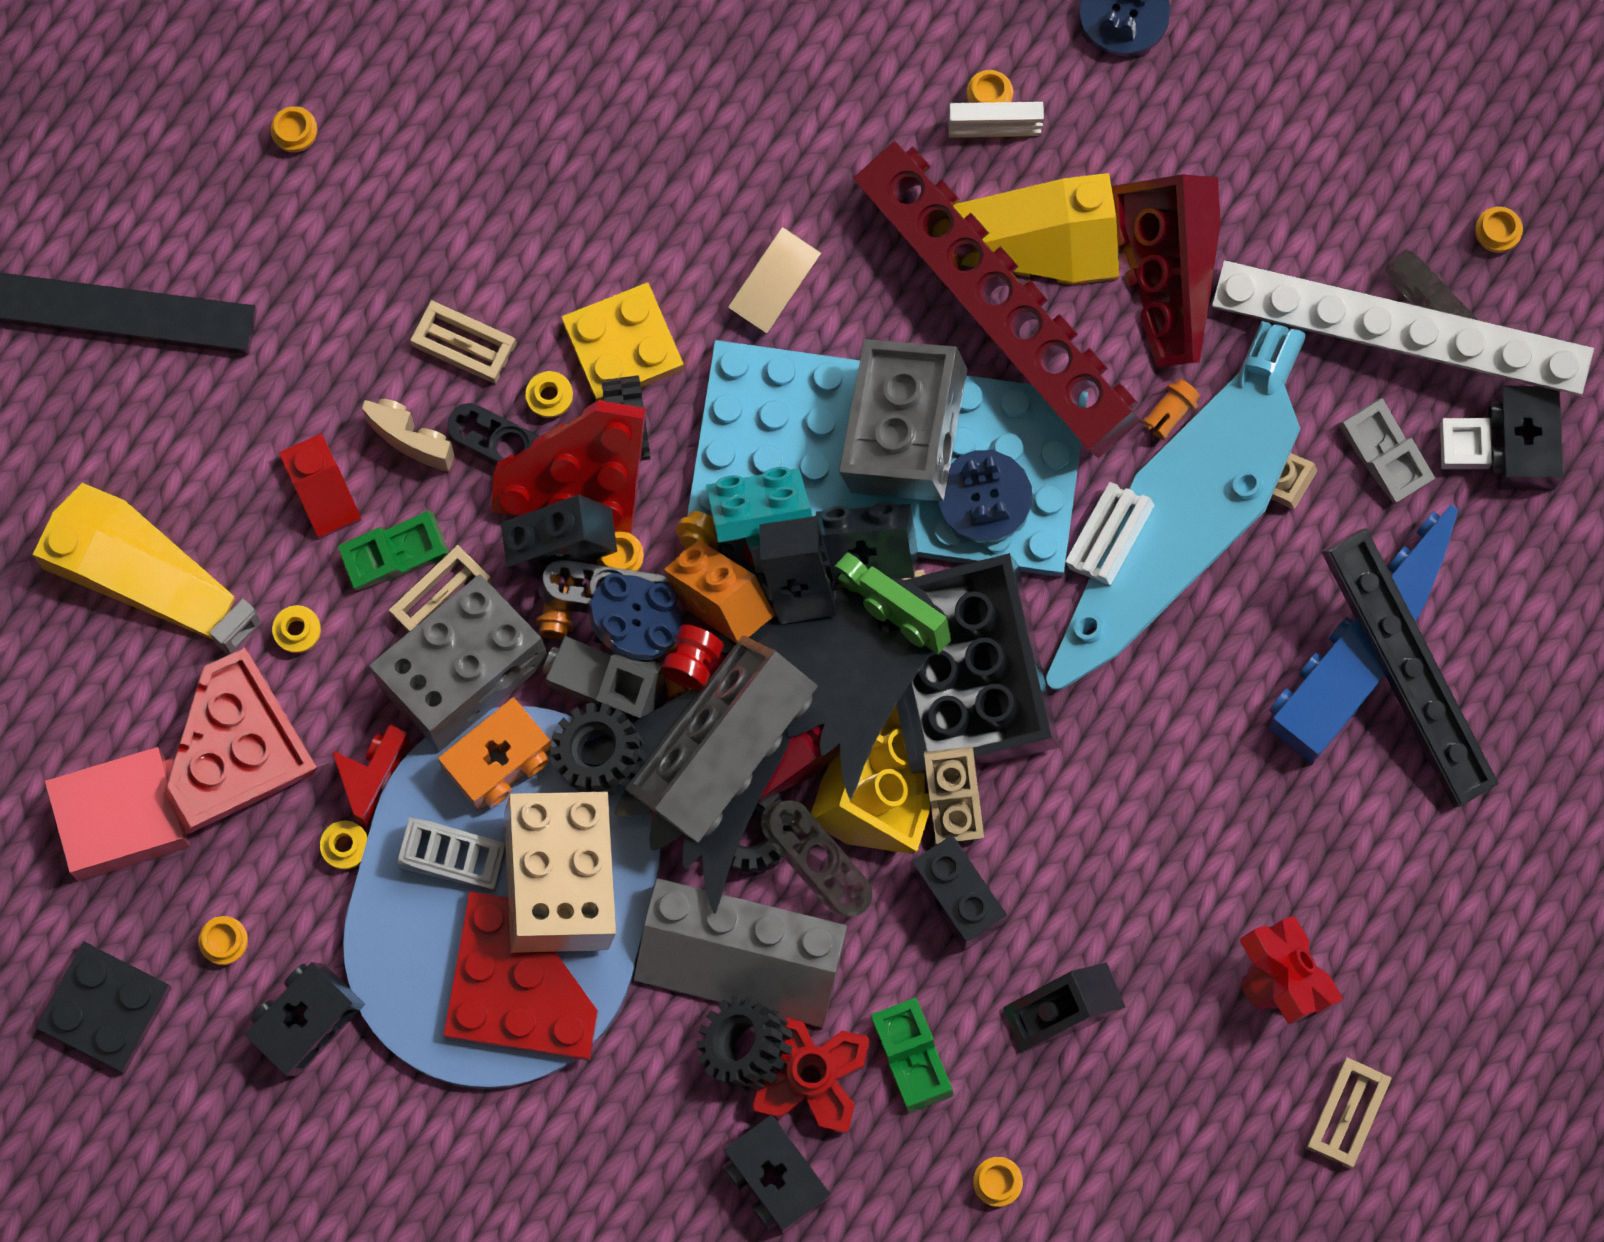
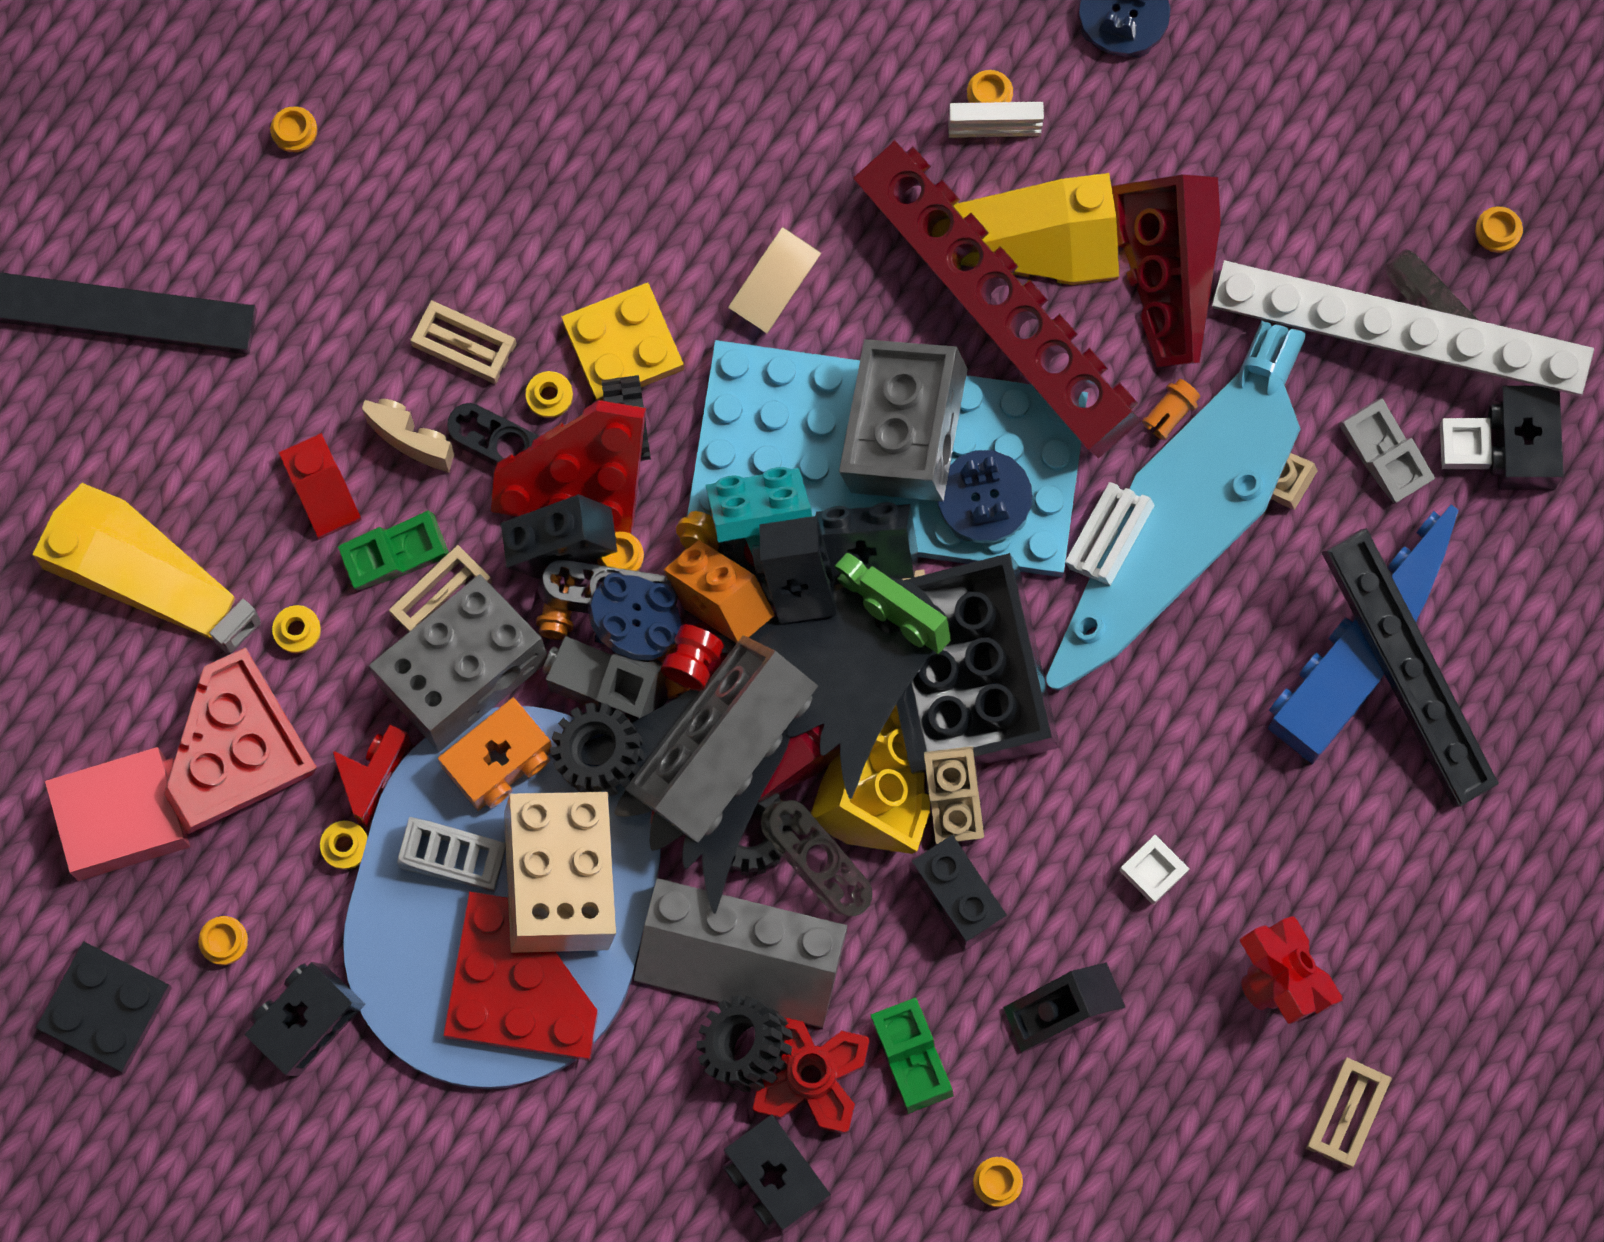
none -> white plate [1119,835,1189,905]

